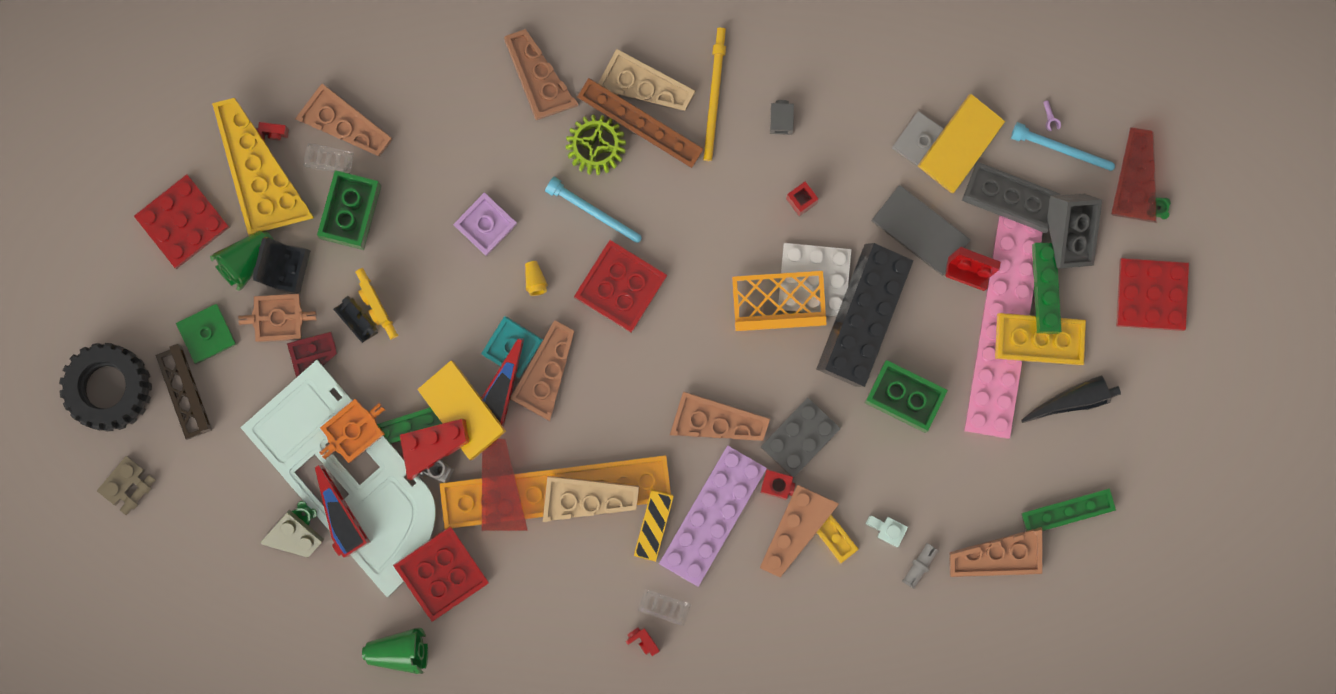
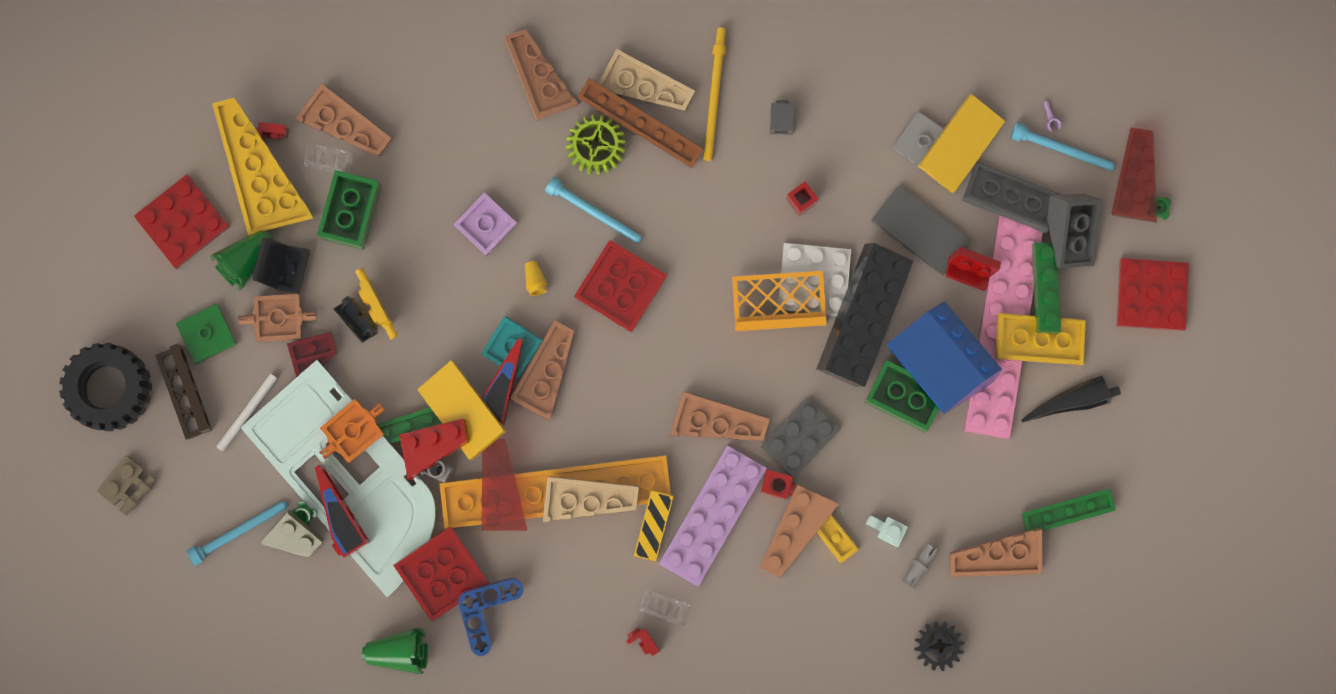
none -> medium azure piece [186,501,288,566]
none -> white bar [216,373,278,452]
none -> blue beam [458,577,524,656]
none -> blue slope [887,301,1002,414]
none -> black gear [914,621,964,671]

